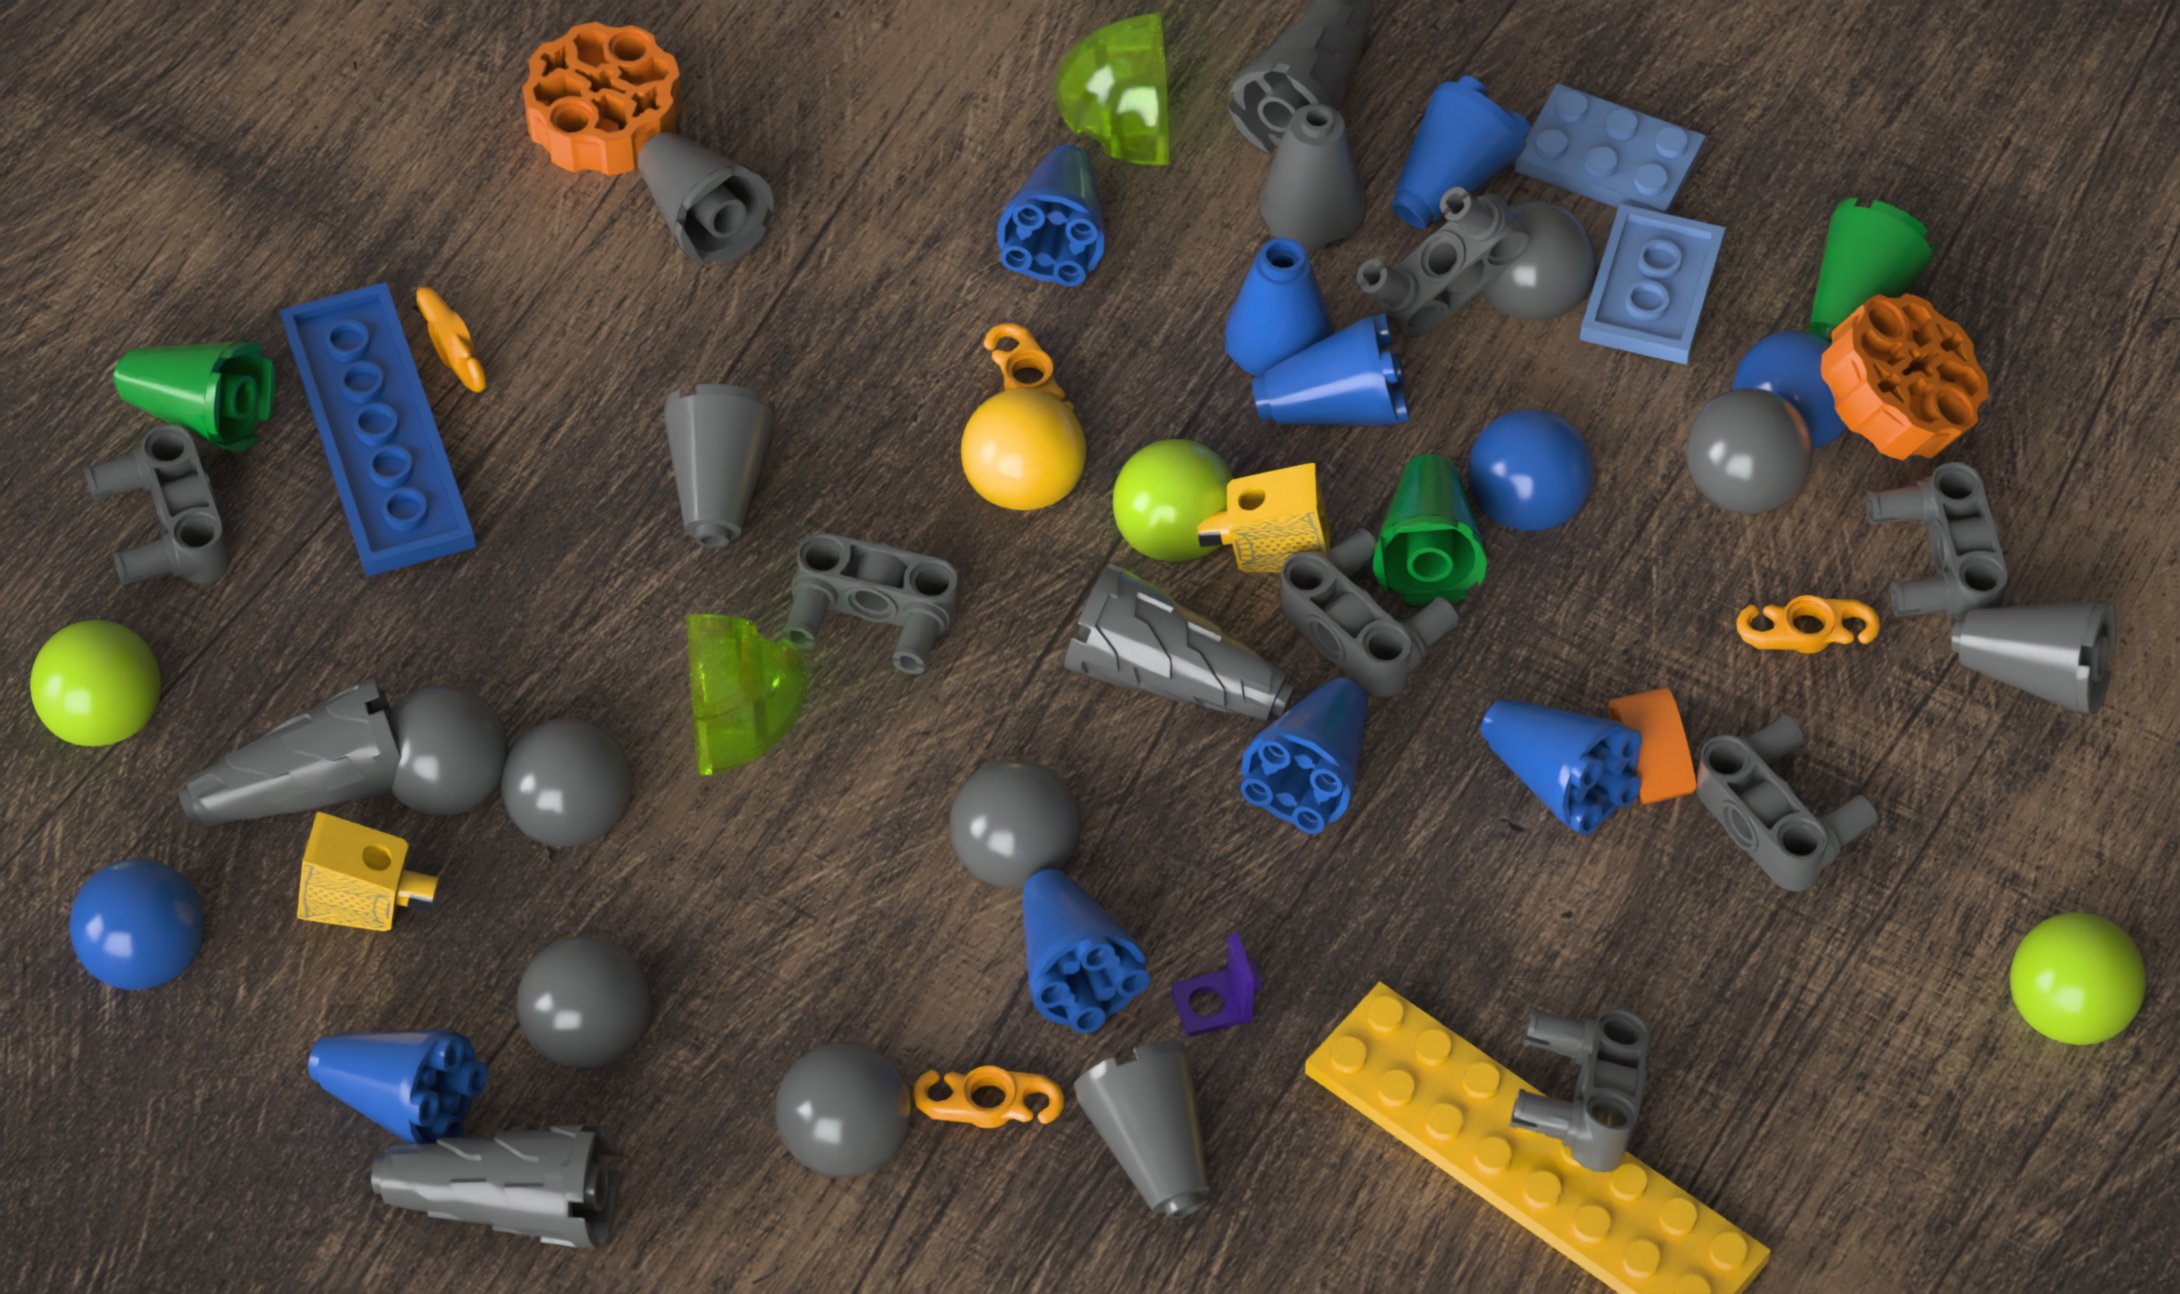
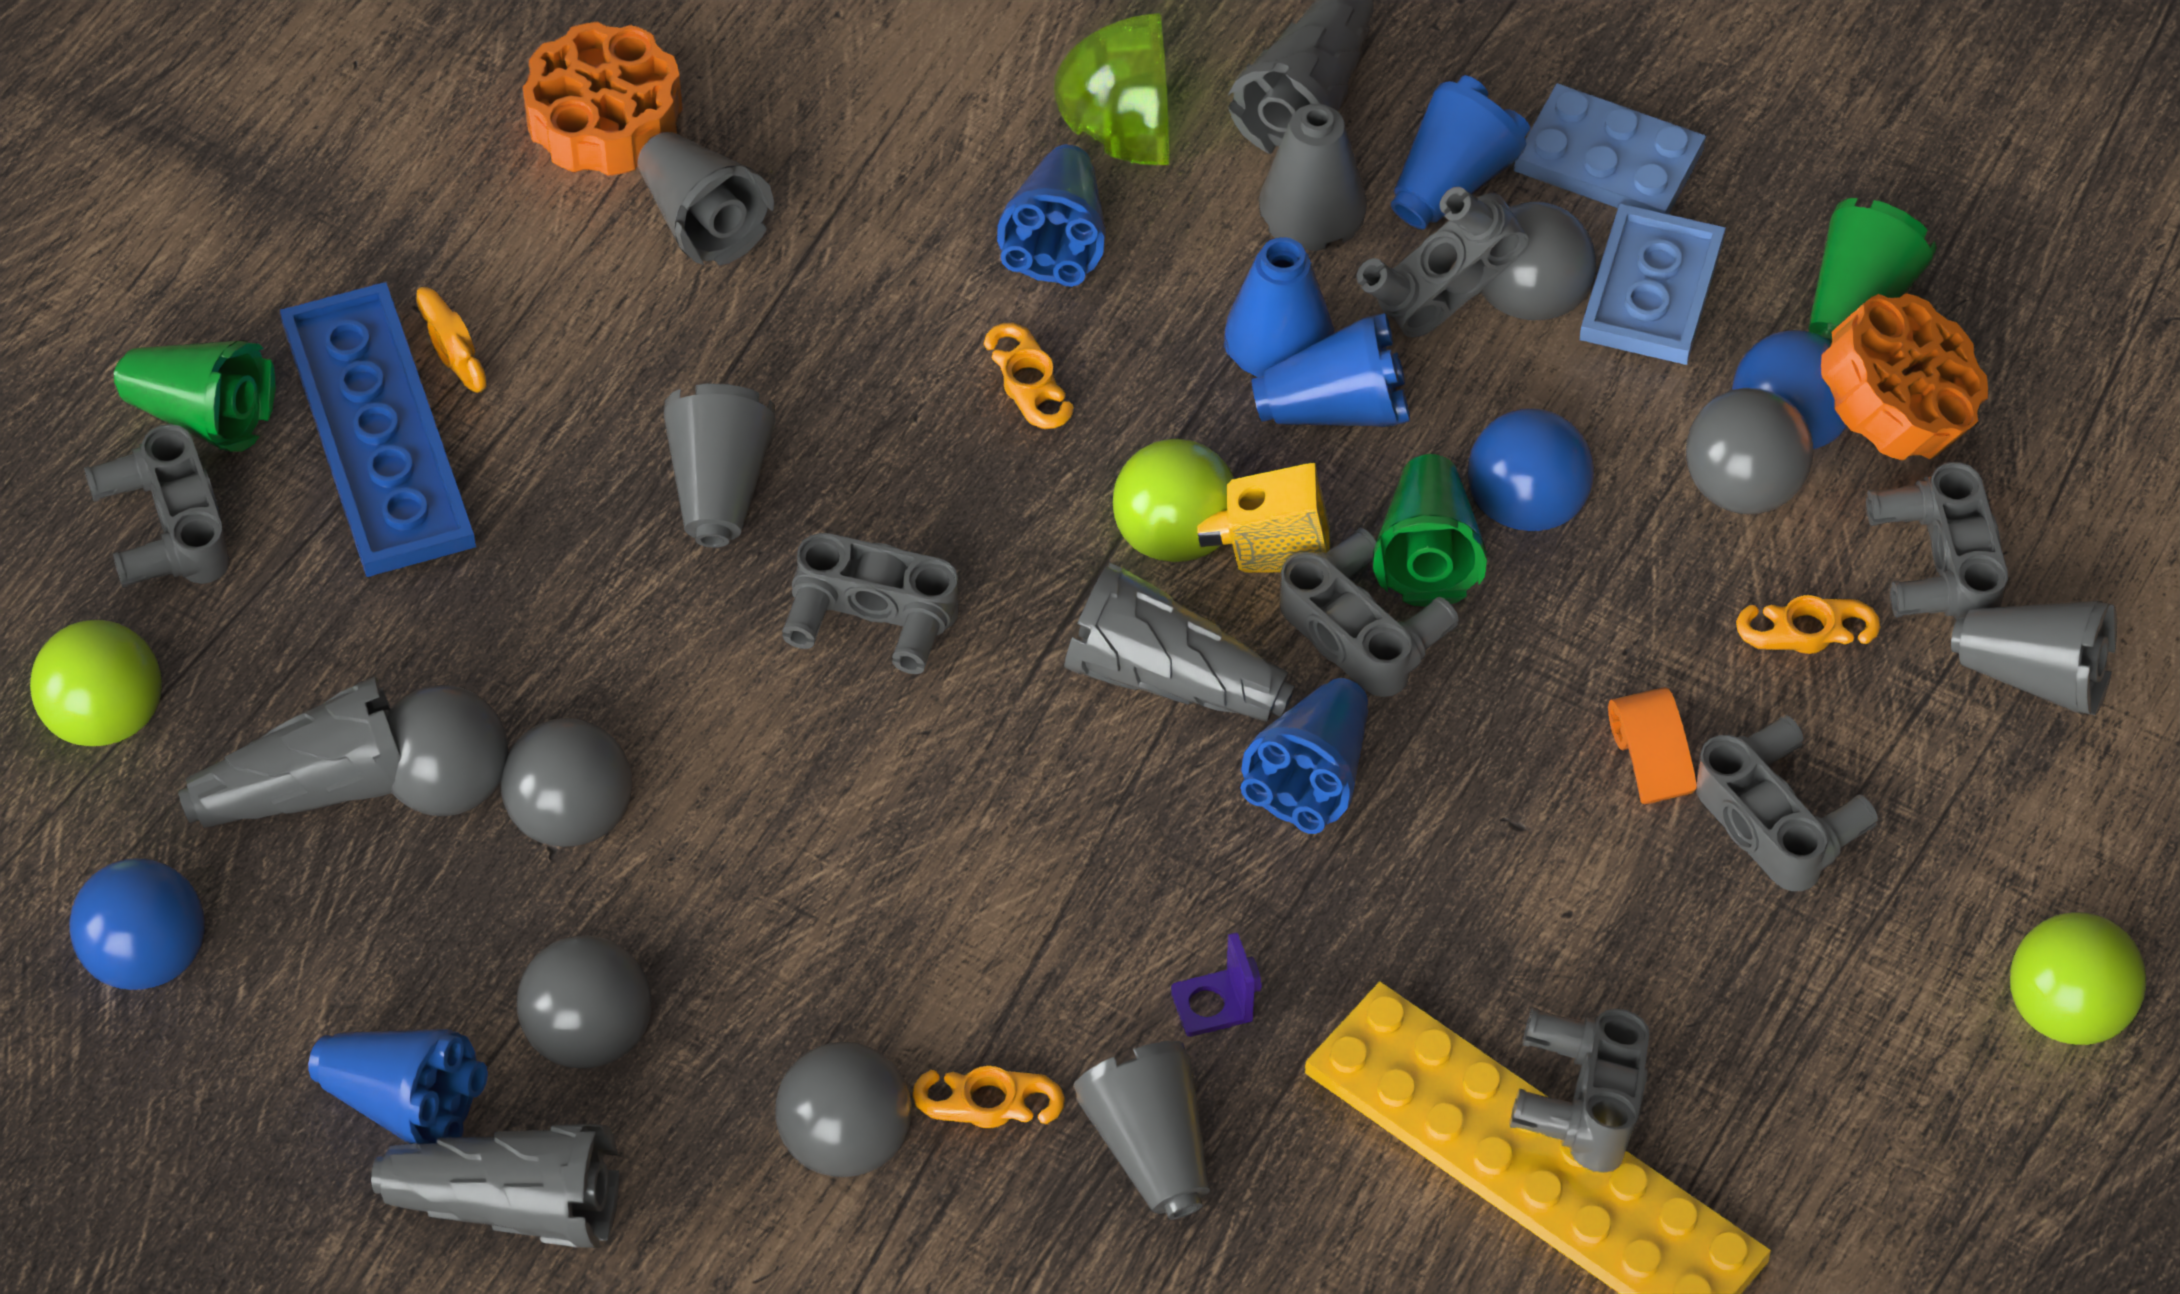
yellow torso [297,812,439,931] -> none
clear neon green brick [686,614,808,776] -> none
dark grey piece [949,759,1081,889] -> none
yellow piece [961,388,1086,510] -> none
blue cone [1022,869,1150,1033] -> none
blue cone [1481,699,1642,836] -> none

